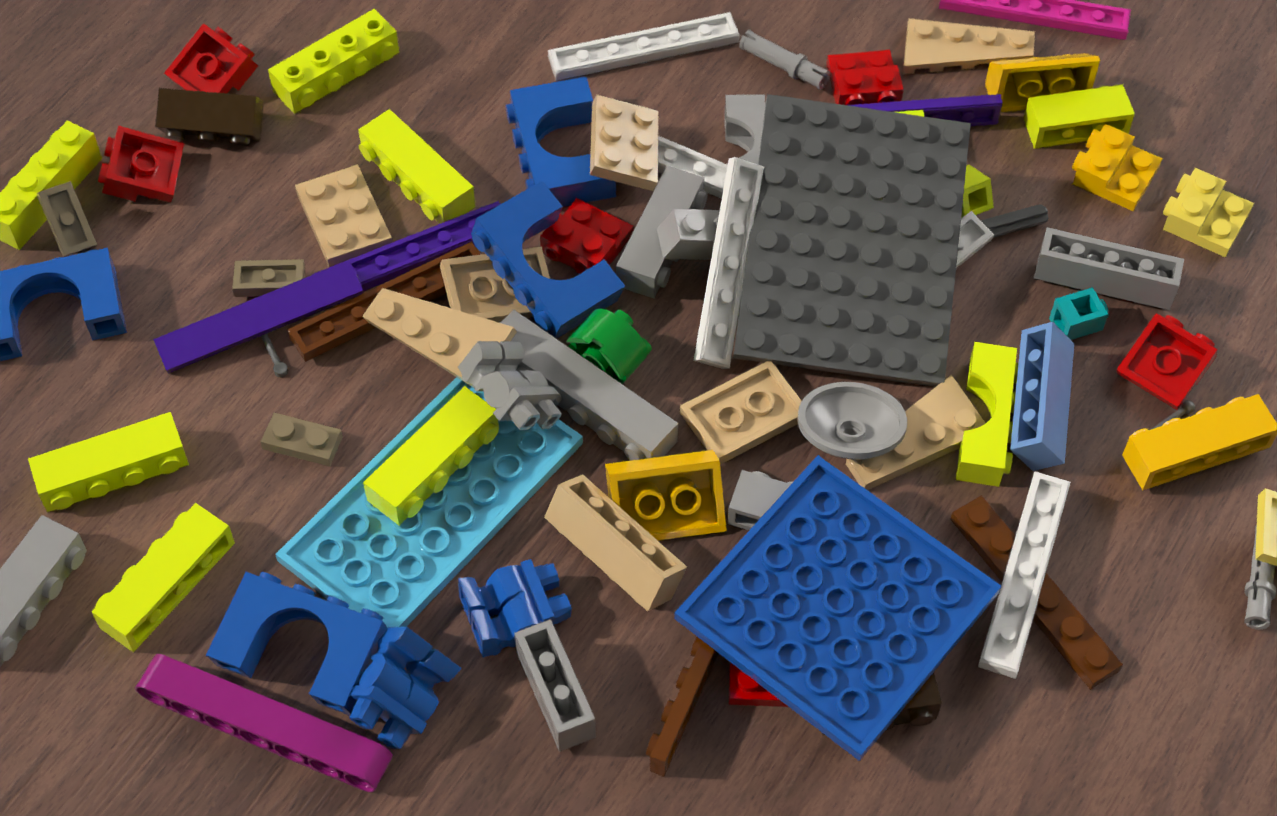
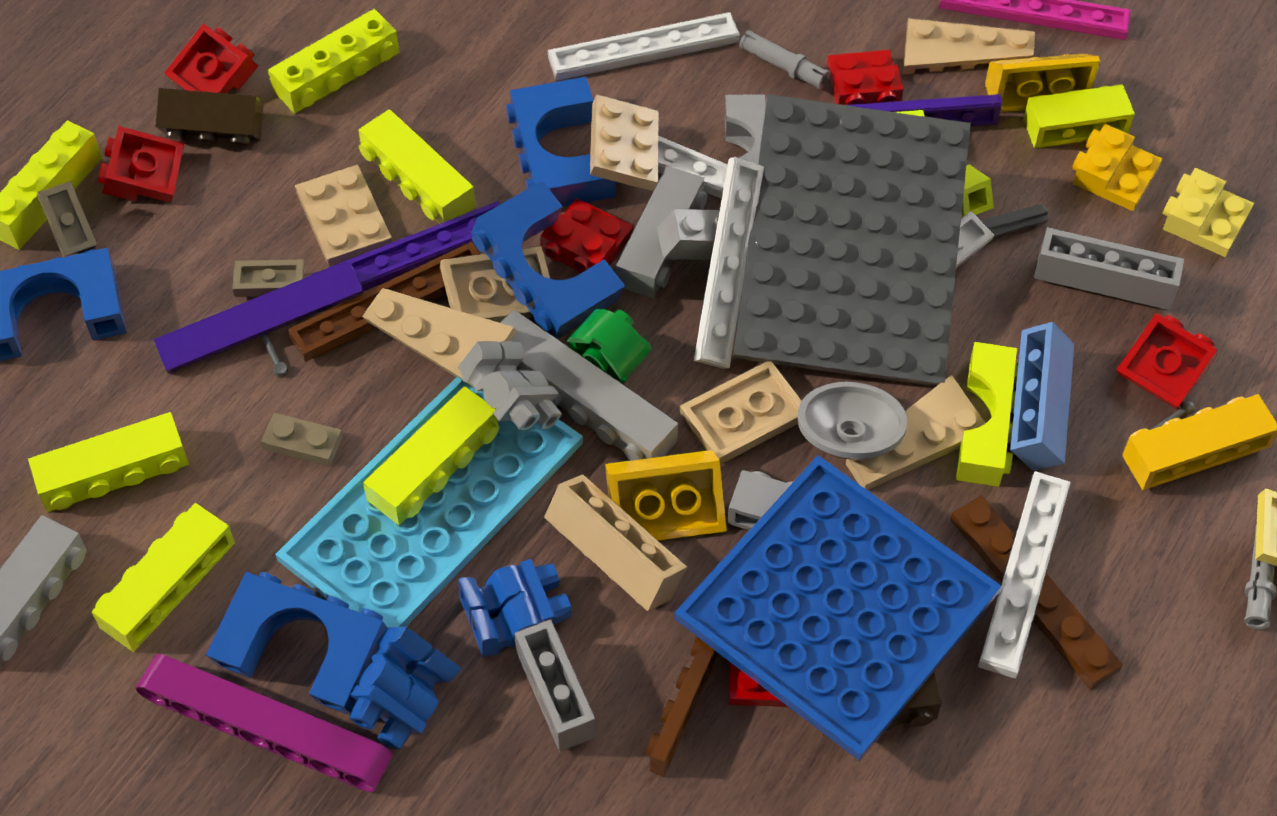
teal brick [1049,287,1109,340] -> none

